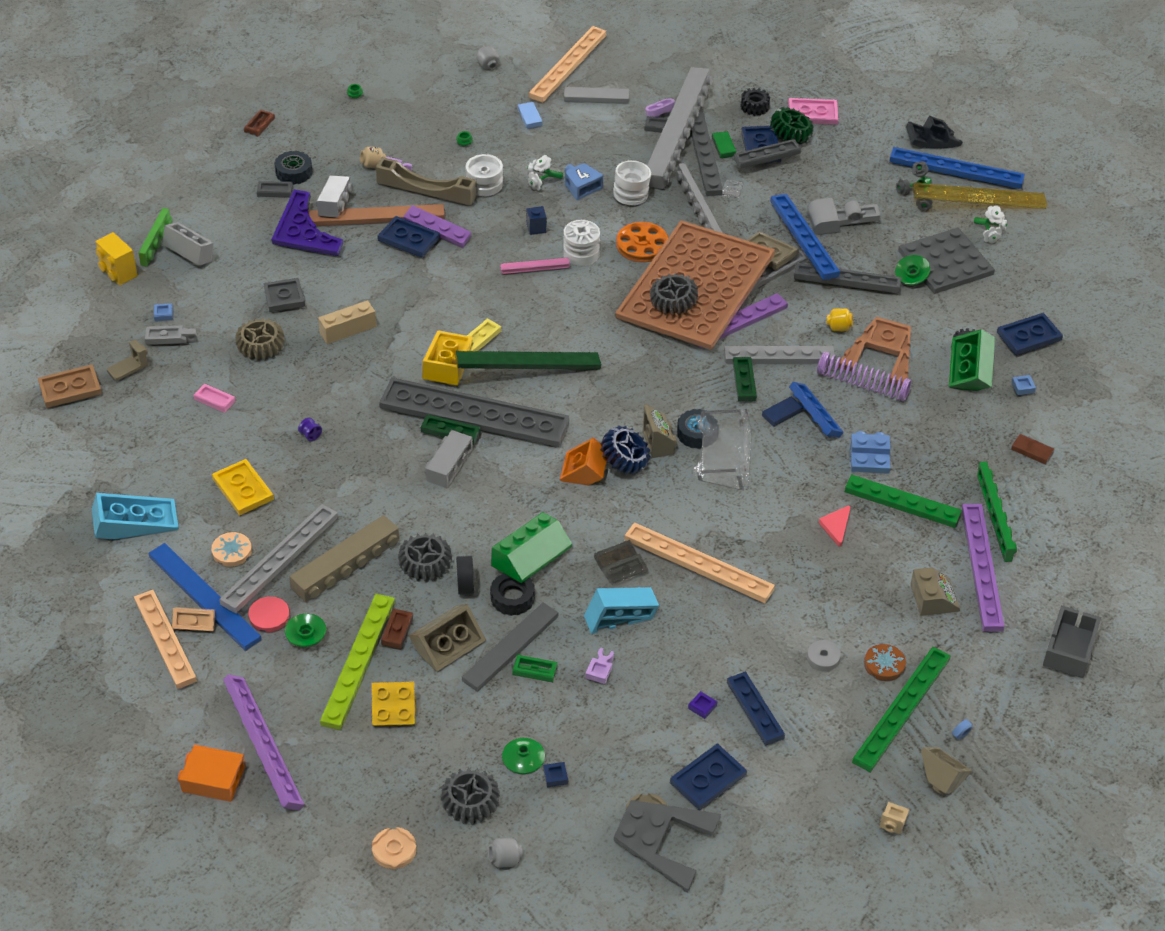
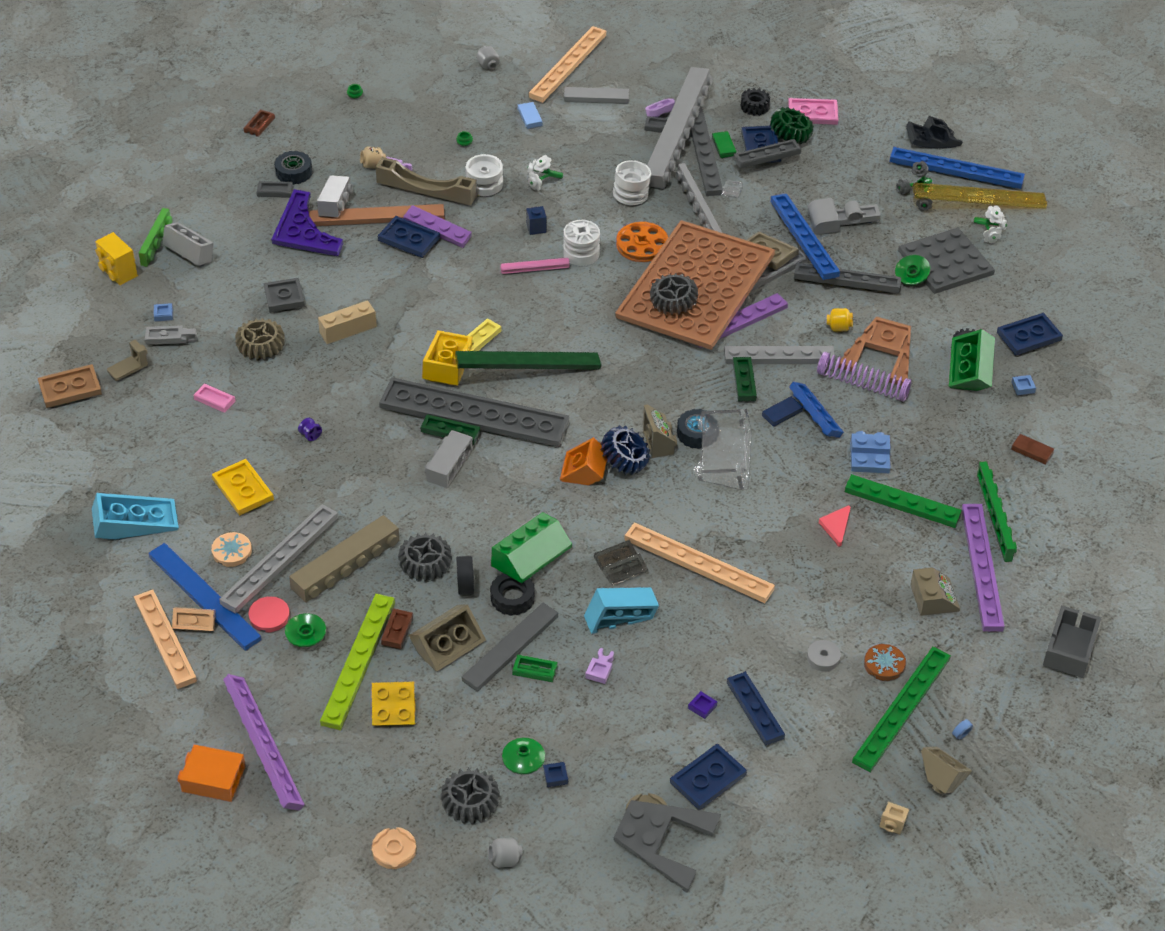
medium blue torso [565,163,603,200] -> none

